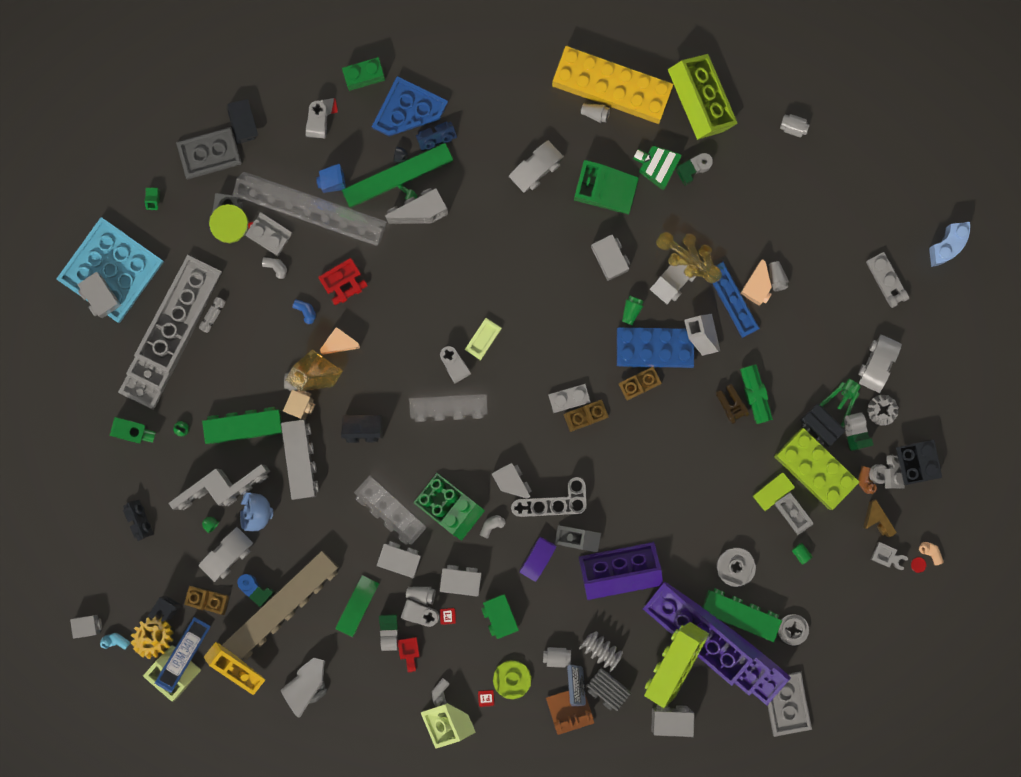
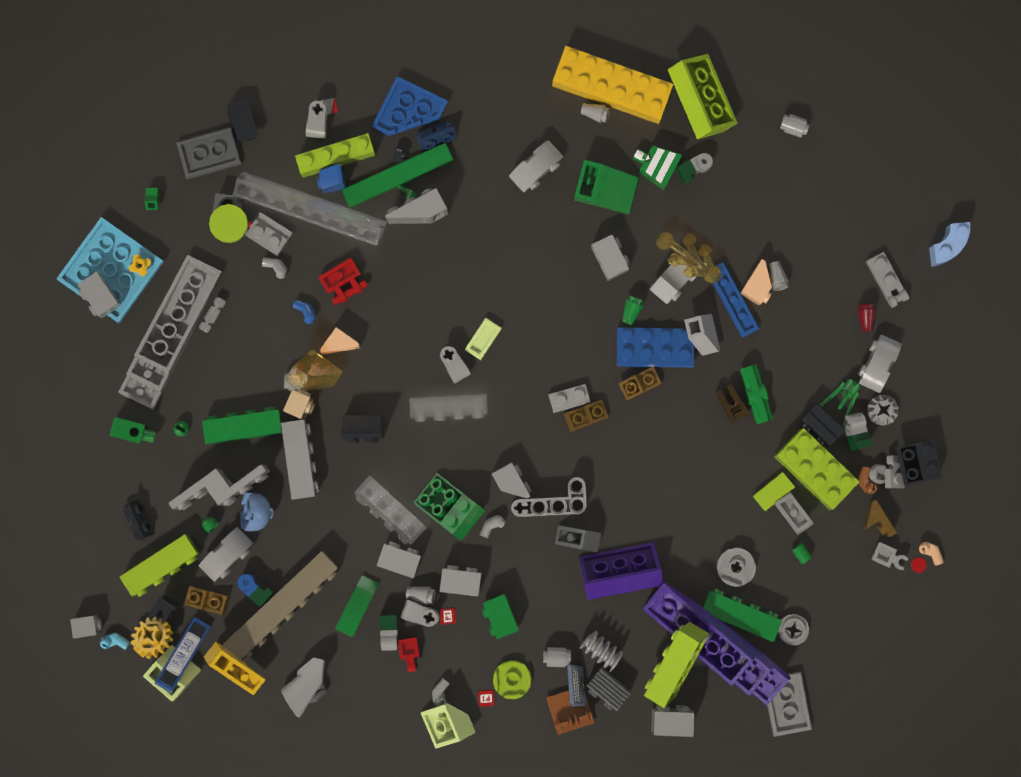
green brick [342,57,385,91] -> none
dark purple slope [519,537,556,582] -> none
none -> lime brick [120,534,200,597]
none -> yellow plate [129,254,151,276]
none -> lime brick [295,133,375,178]
none -> dark red cone [857,304,876,332]

